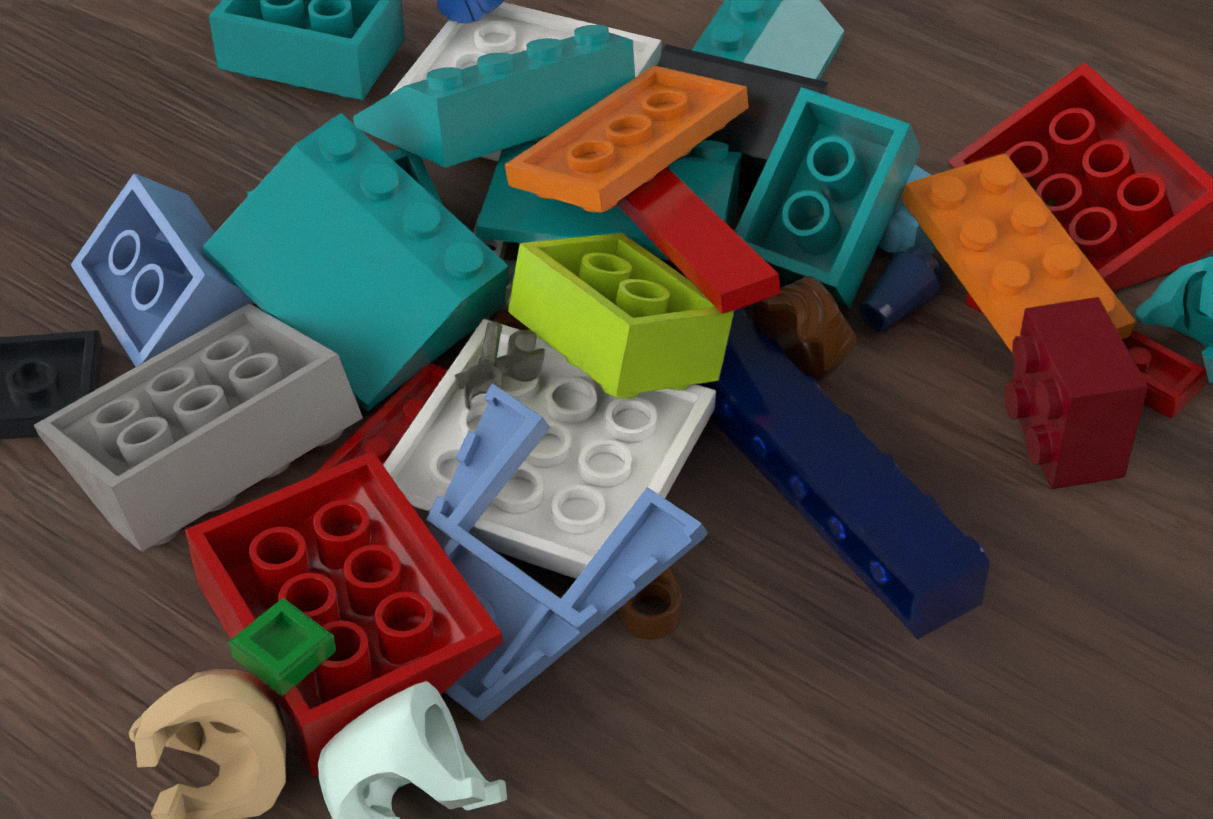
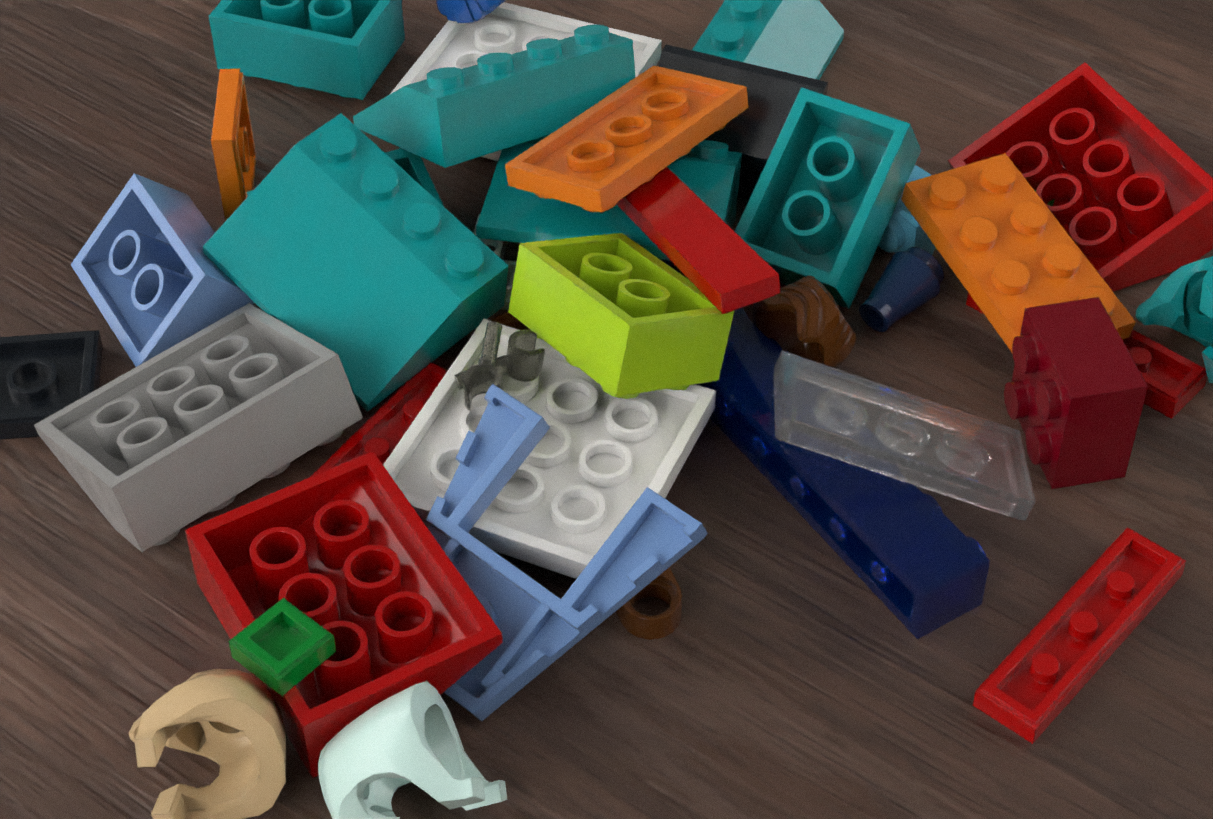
none -> orange tile [211,68,257,221]
none -> clear tile [773,350,1035,520]
none -> red tile [973,527,1186,744]

